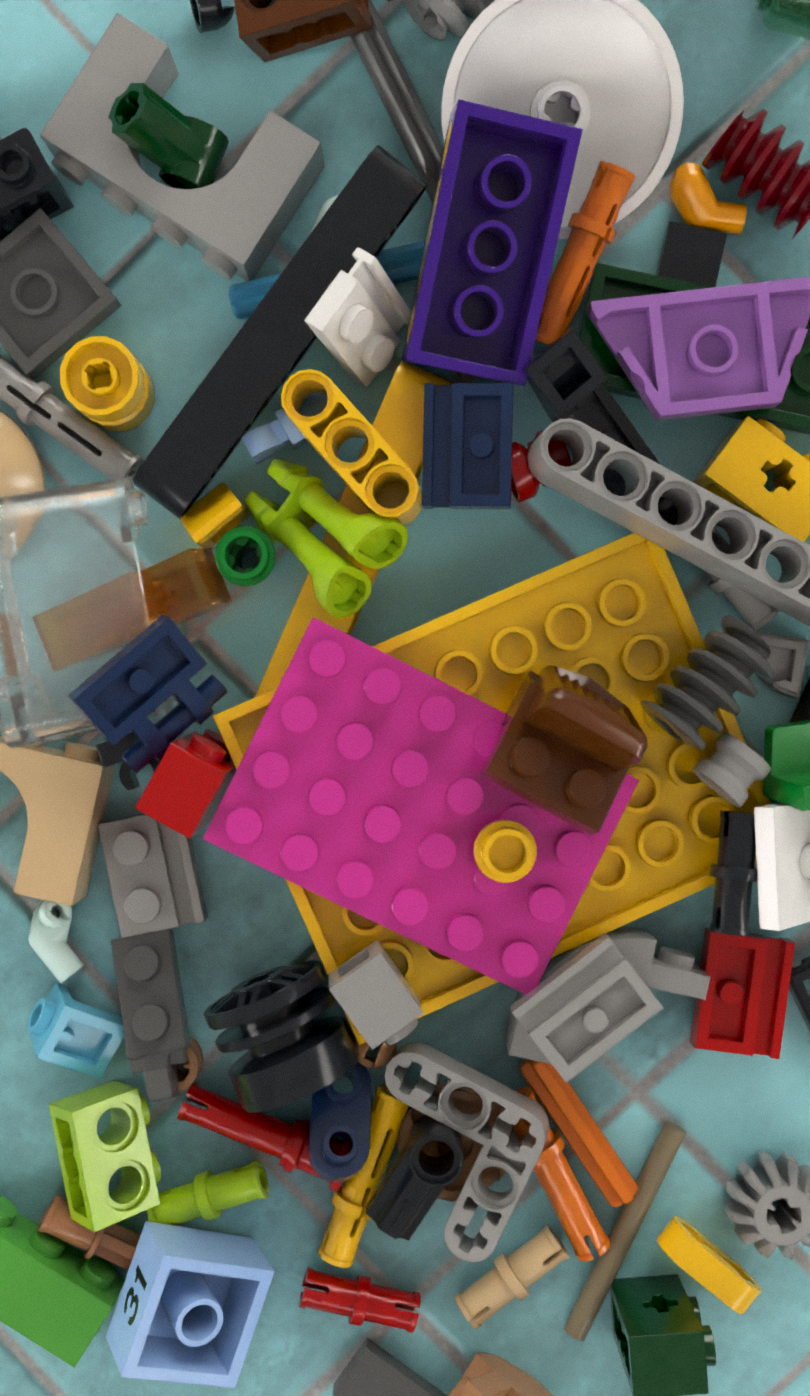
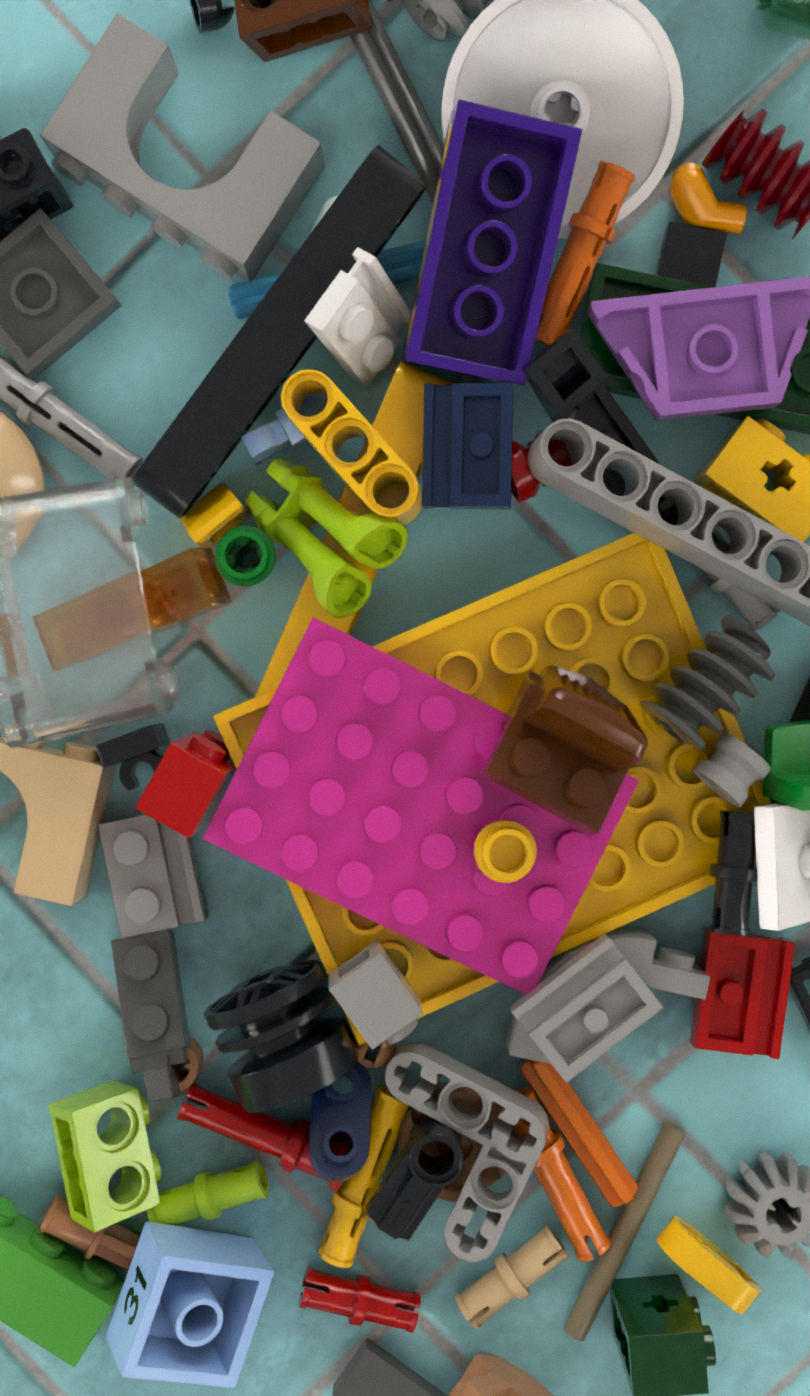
medium azure bracket [27,983,124,1079] -> none
light aqua arm [28,900,84,984] -> none
yellow wheel [60,336,155,432] -> none
dark blue plate [68,615,228,773] -> none
dark green piece [108,83,229,189] -> none
light grey tile [757,632,809,698] -> none

